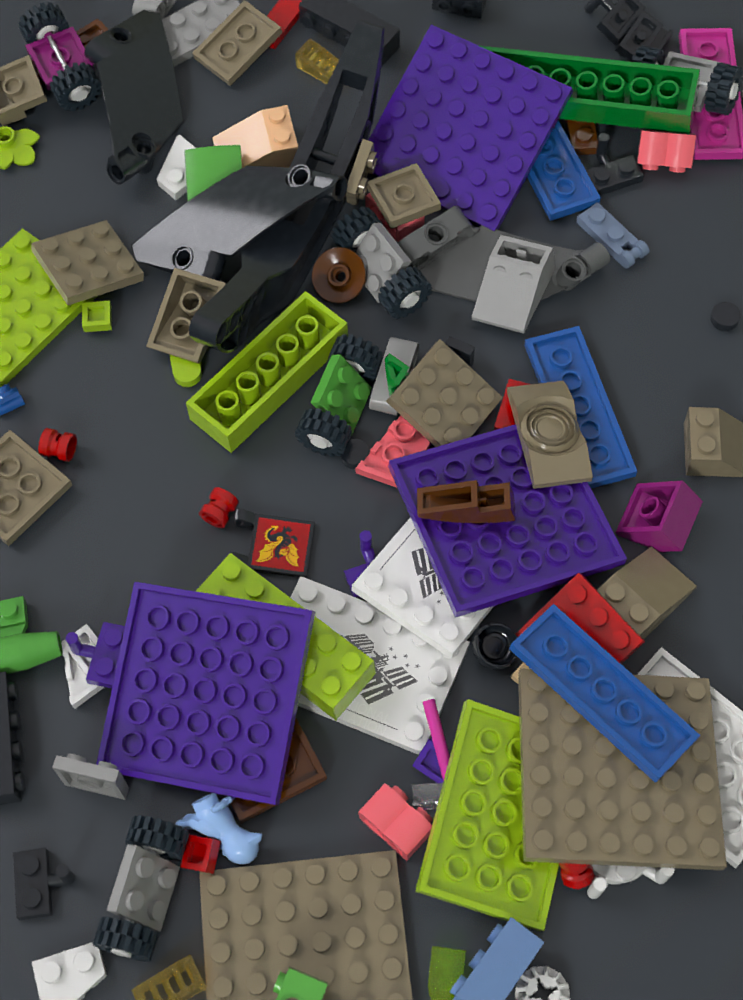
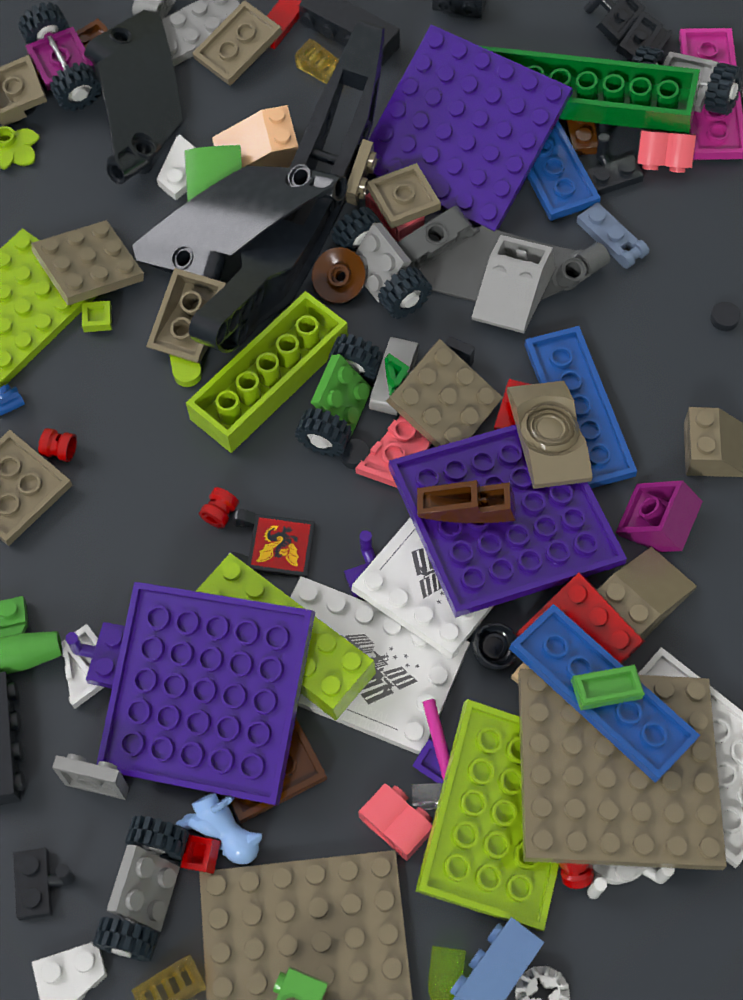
none -> bright green tile [571,665,645,710]

